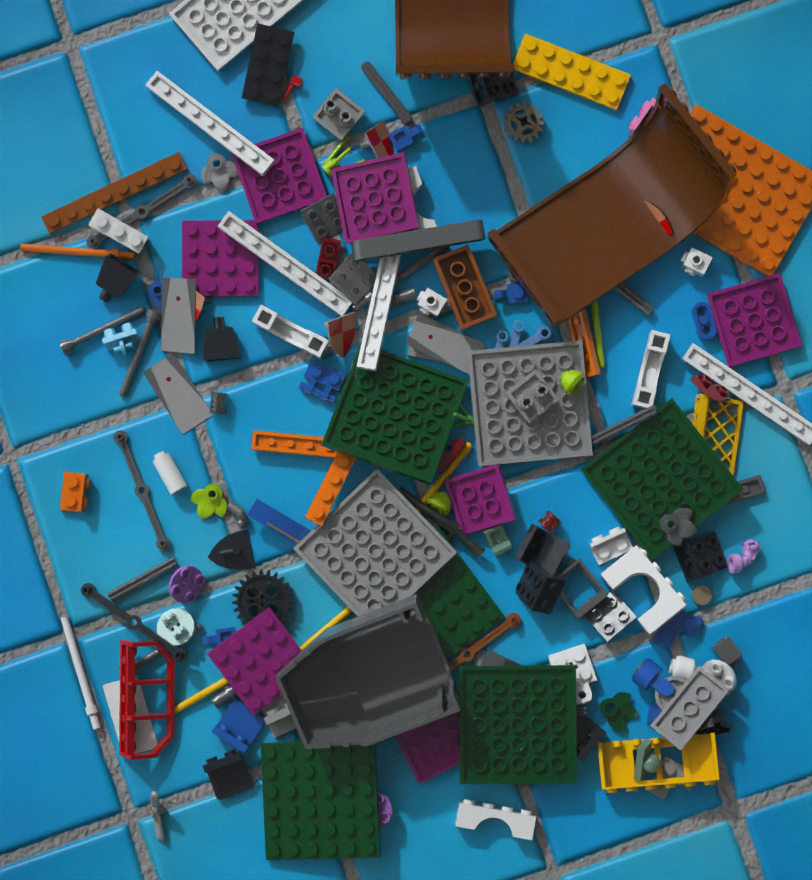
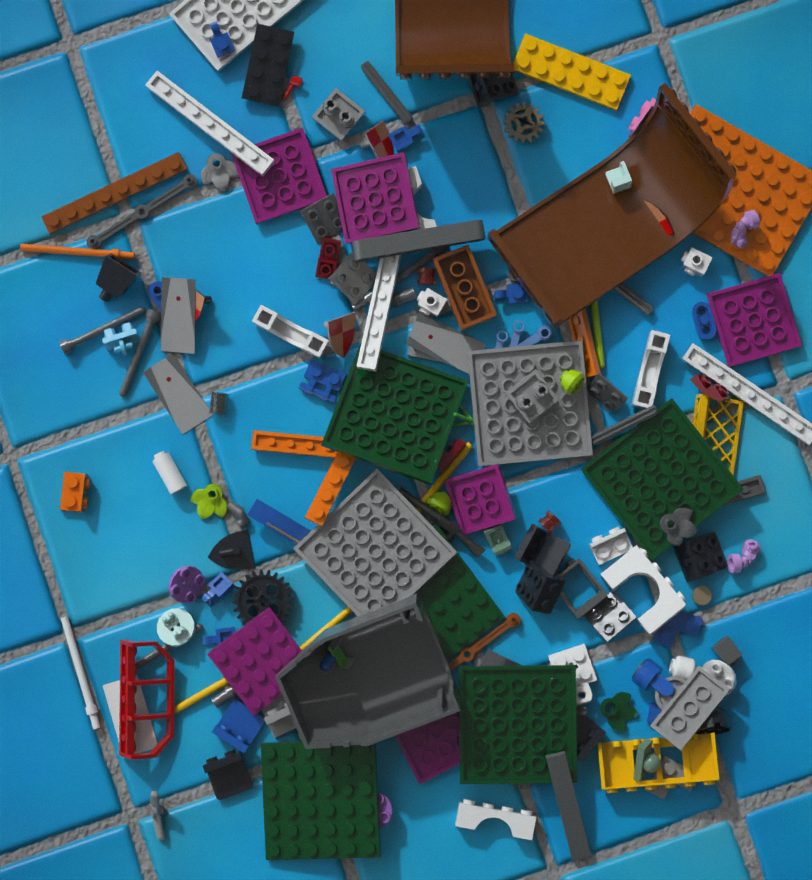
black piece [81,583,188,662] -> none
white arch [88,209,149,255] -> none
dark grey axle [108,557,178,601] -> none
dark grey piece [113,430,171,551] -> none
magenta plate [182,220,259,297] -> none
black torso [203,317,241,362] -> none
white plate [217,211,352,316] -> none
lime plant [321,134,366,178] -> none
none -> plate [202,572,235,607]
none -> blue plate [210,21,235,58]
none -> piece [320,637,354,671]
none -> clear red wheel [417,268,436,285]
none -> dark grey tile [546,751,591,861]
none -> dark grey hinge [587,373,628,414]
none -> light aqua panel [605,161,632,194]
none -> lavender arm [731,210,760,248]

